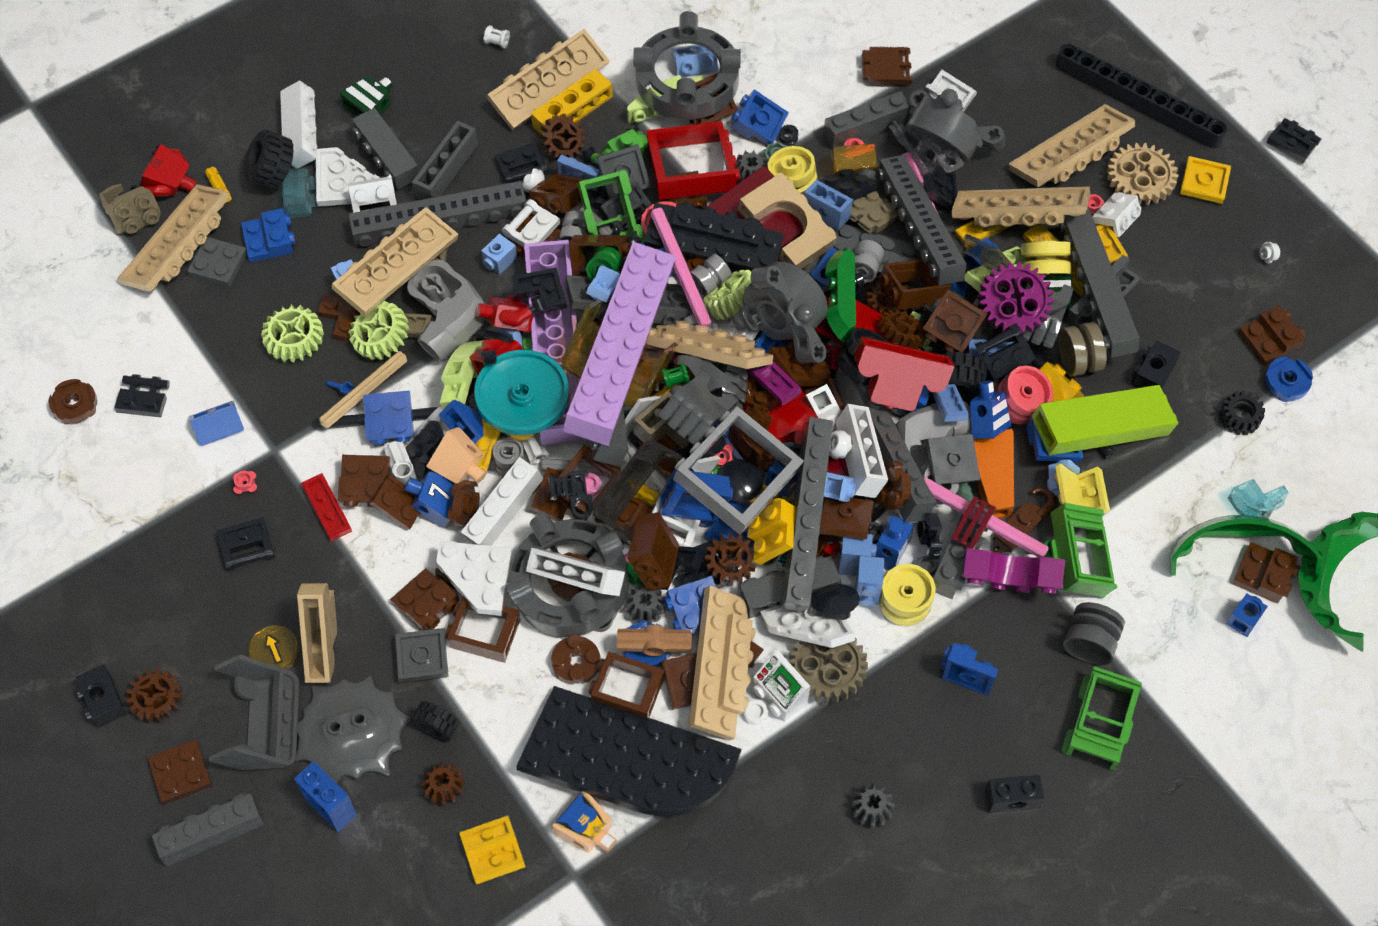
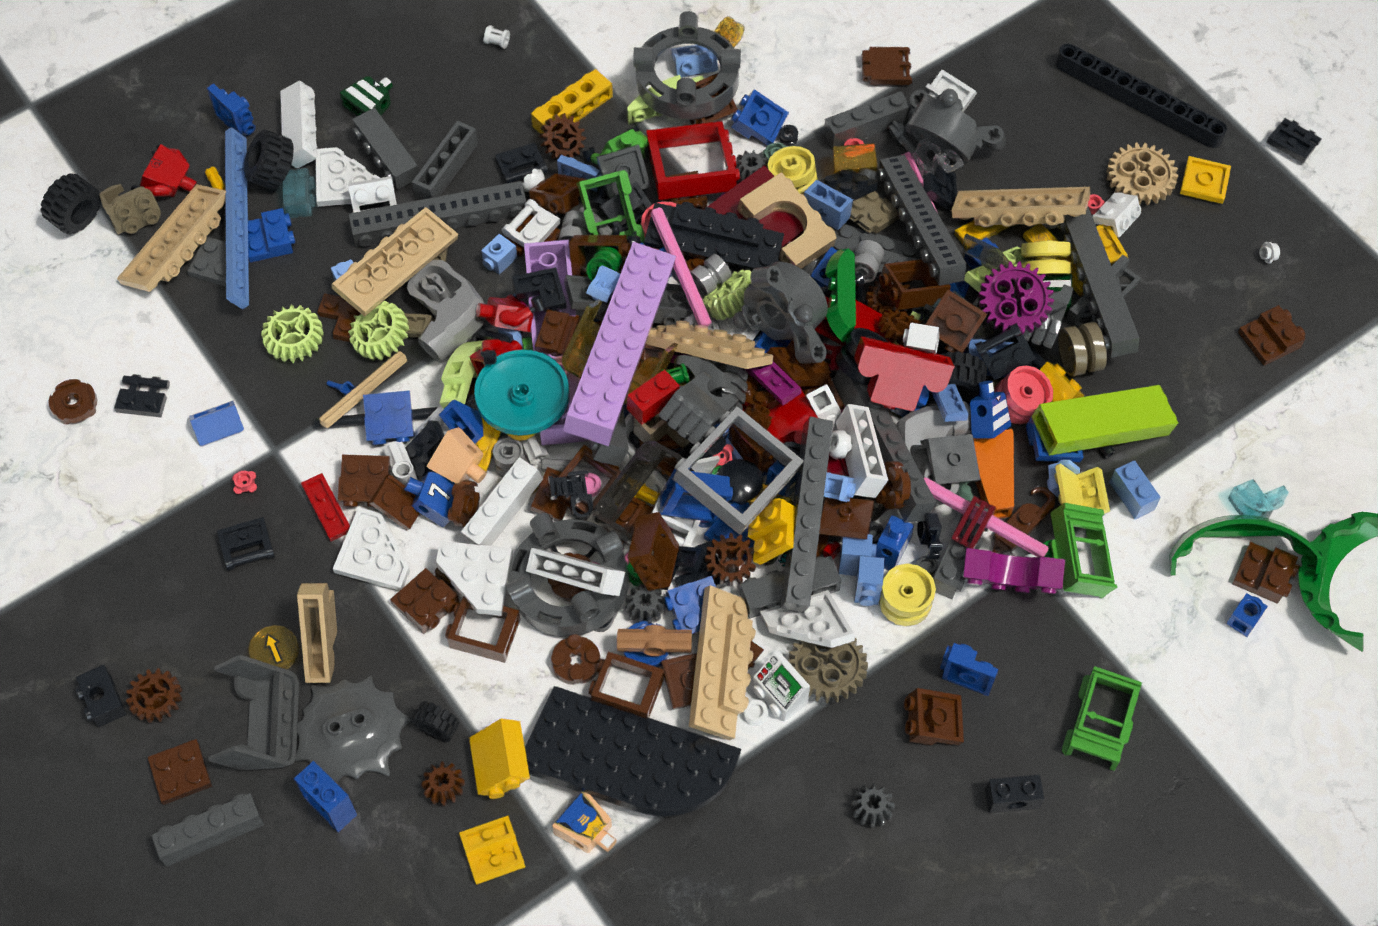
dark grey plate [395,628,449,683] -> none
tan plate [486,28,610,131] -> none
black dish [811,584,860,620] -> none
tan plate [1009,104,1135,187] -> none
dark grey wheel [1063,602,1125,665] -> none
black brick [1133,340,1181,389] -> none
black tyre [1219,391,1265,436] -> none
blue plate [1264,357,1313,402] -> none
none -> black tyre [40,173,101,234]
none -> blue plate [207,84,256,137]
none -> medium blue plate [225,127,249,309]
none -> white plate [333,507,410,591]
none -> yellow brick [469,718,530,799]
none -> reddish brown plate [535,310,580,357]
none -> red piece [627,369,680,425]
none -> clear yellow wheel [715,16,745,47]
none -> white brick [903,323,940,354]
none -> reddish brown plate [904,688,964,746]
none -> medium blue brick [1109,460,1161,520]

